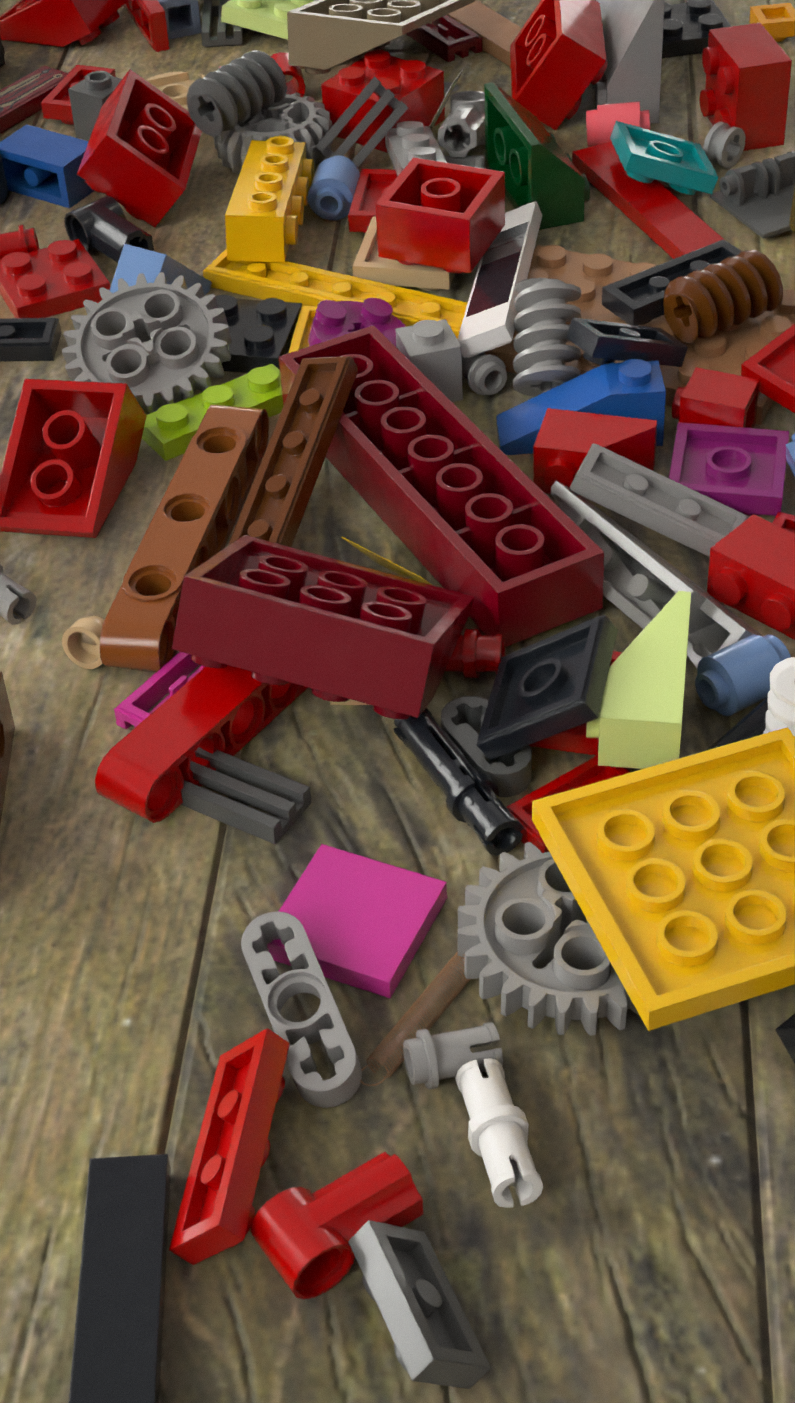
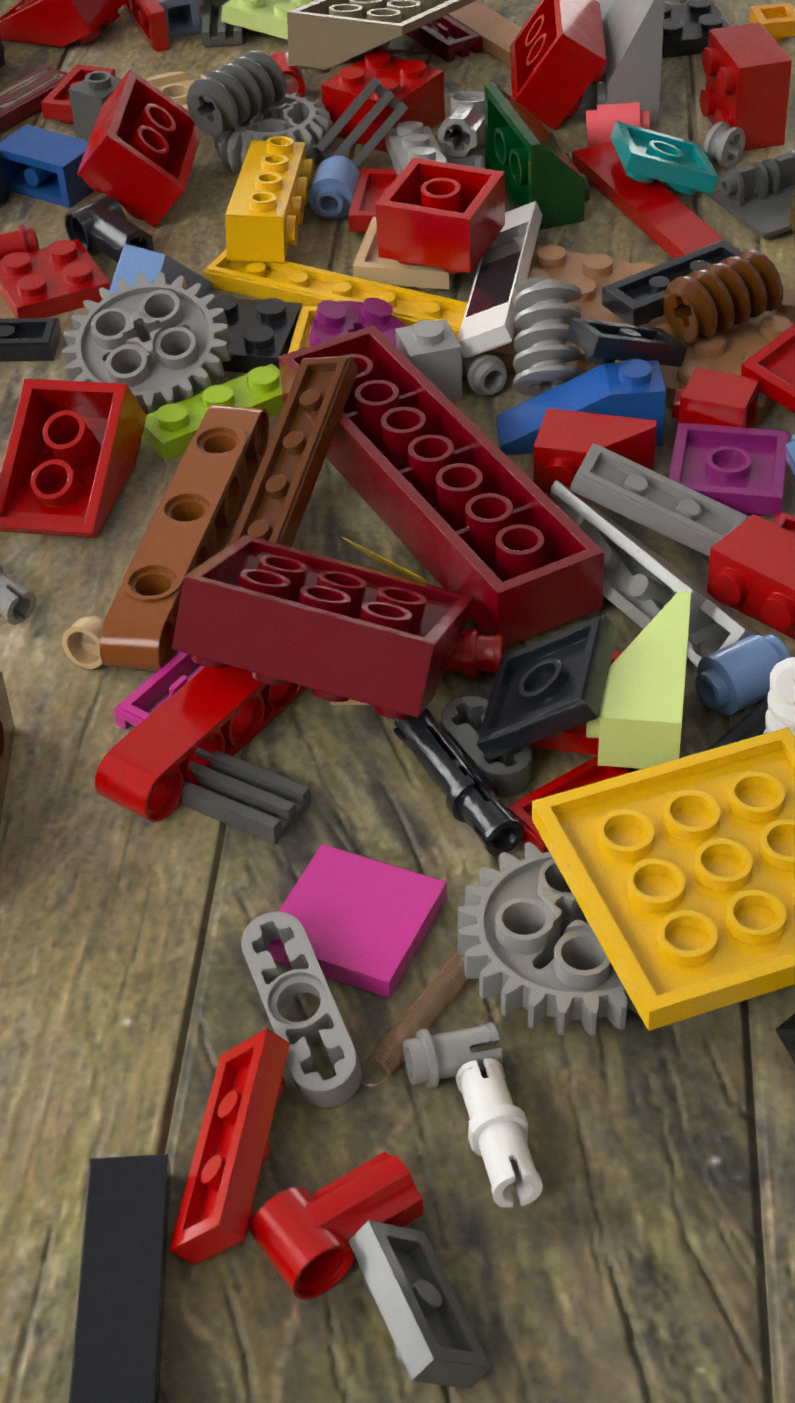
black sticker [429,69,464,130] -> none

